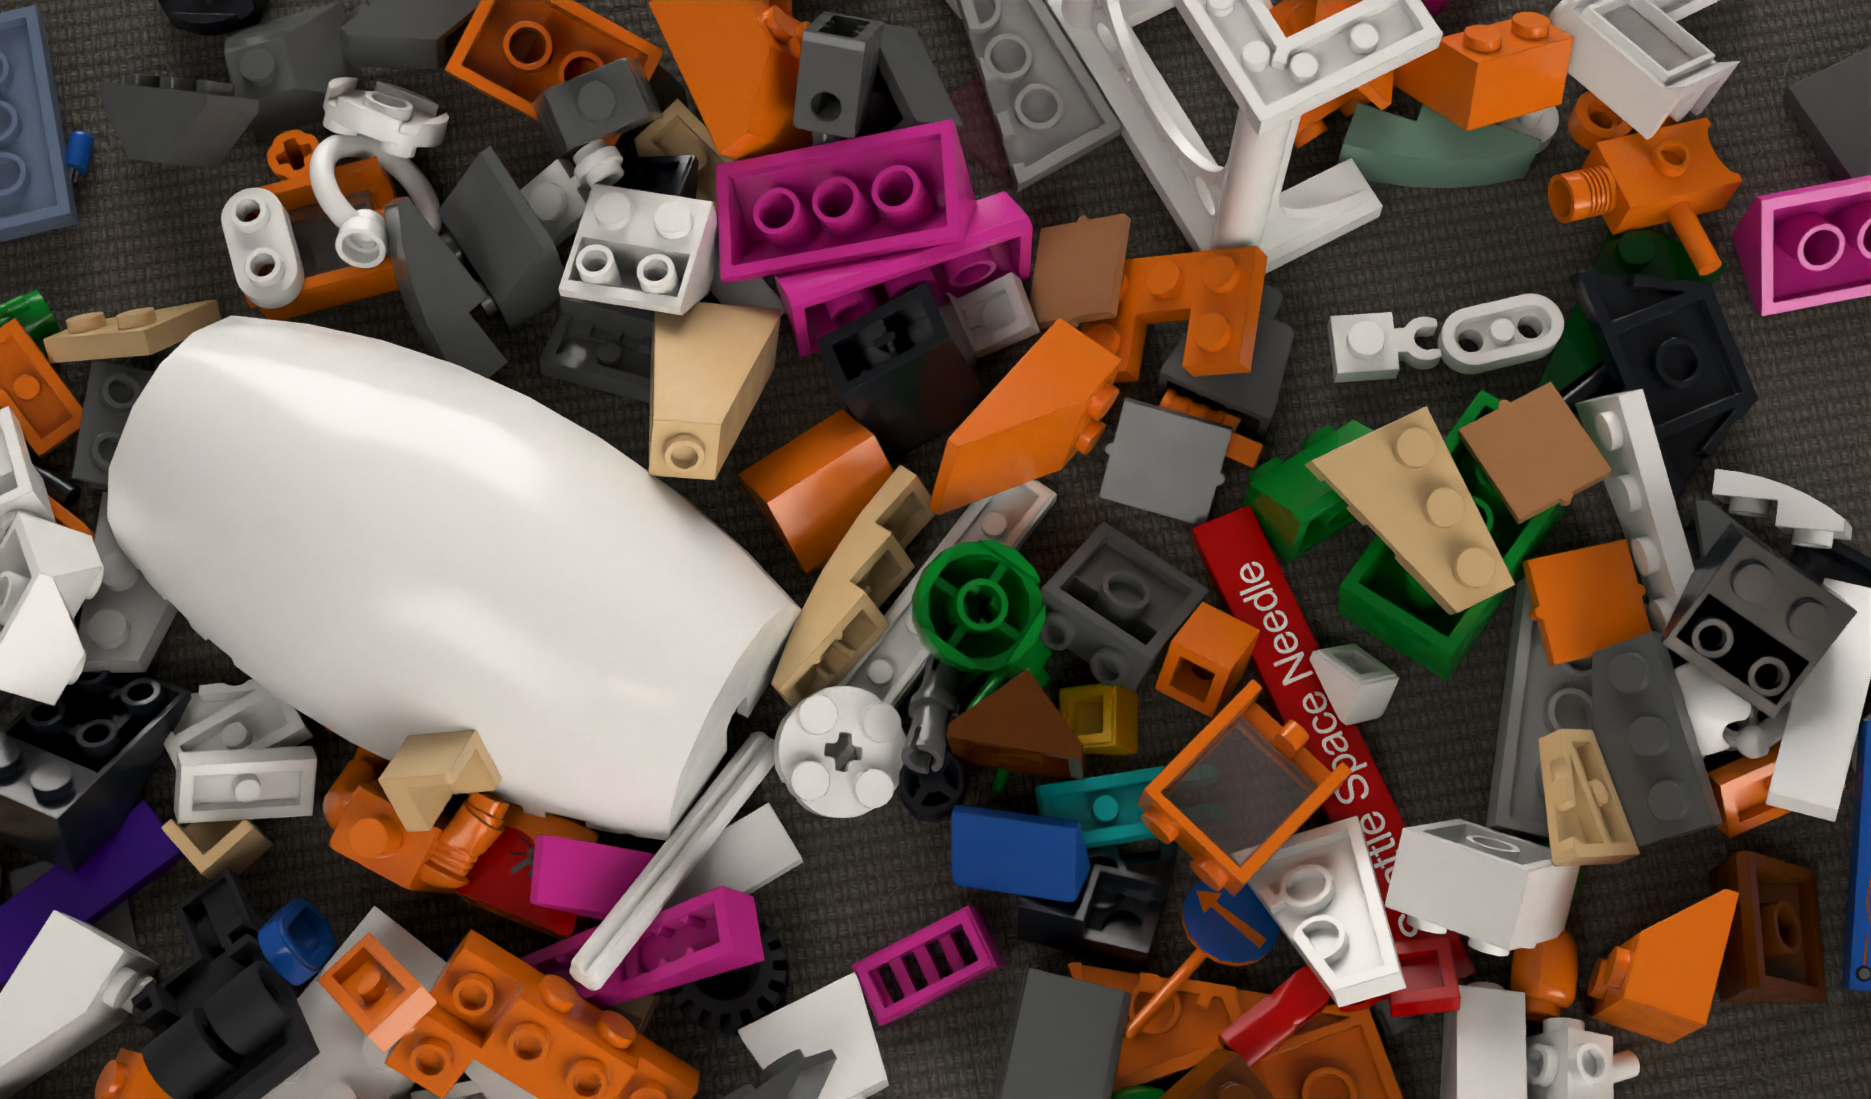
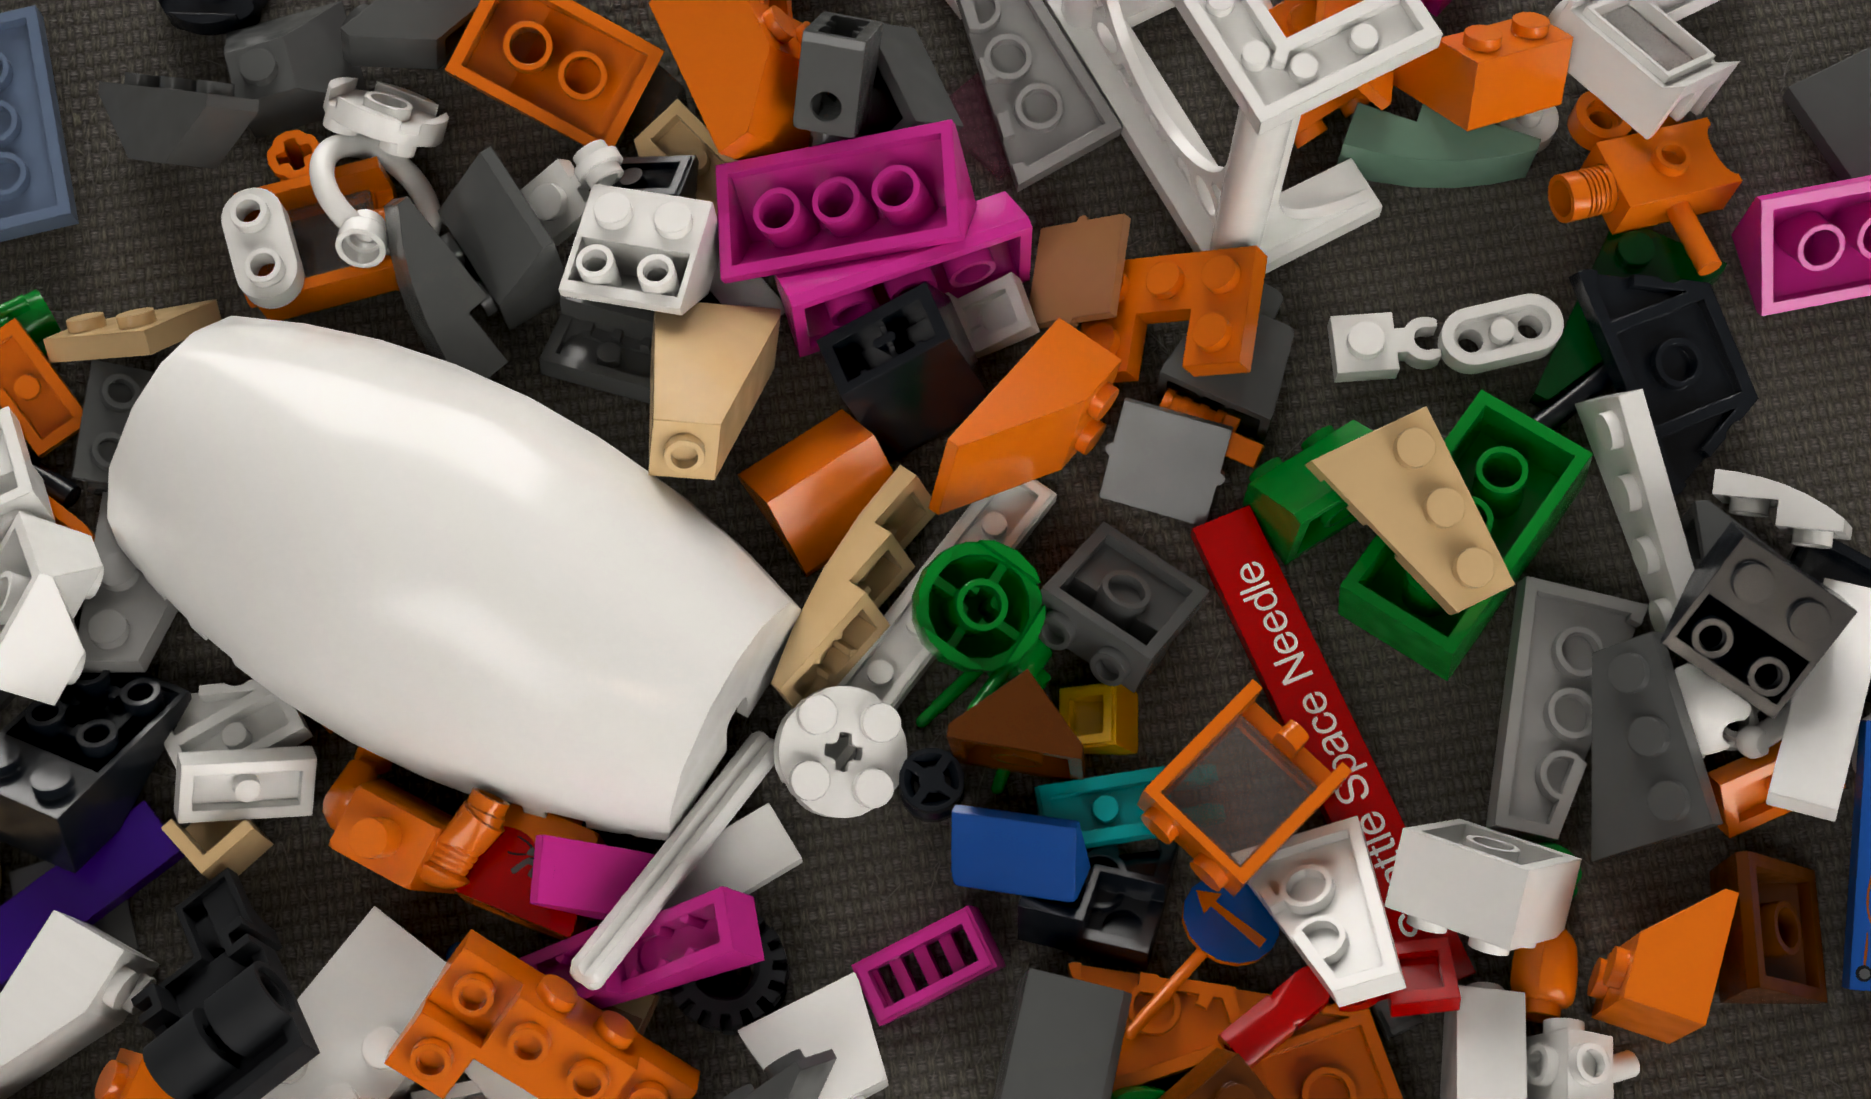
blue piece [65,131,94,183] -> none
blue tile [257,898,336,986] -> none
orange plate [317,932,438,1053] -> none
tan panel [378,729,502,832] -> none
dark grey torso [532,57,663,160] -> none
dark grey pin [901,653,966,774] -> none
orange brick [1155,602,1260,718] -> none
white slope [1309,643,1399,725] -> none
medium nougat piece [1458,382,1613,524] -> none
orange piece [1522,539,1651,666] -> none
tan wing [1538,729,1640,867] -> none

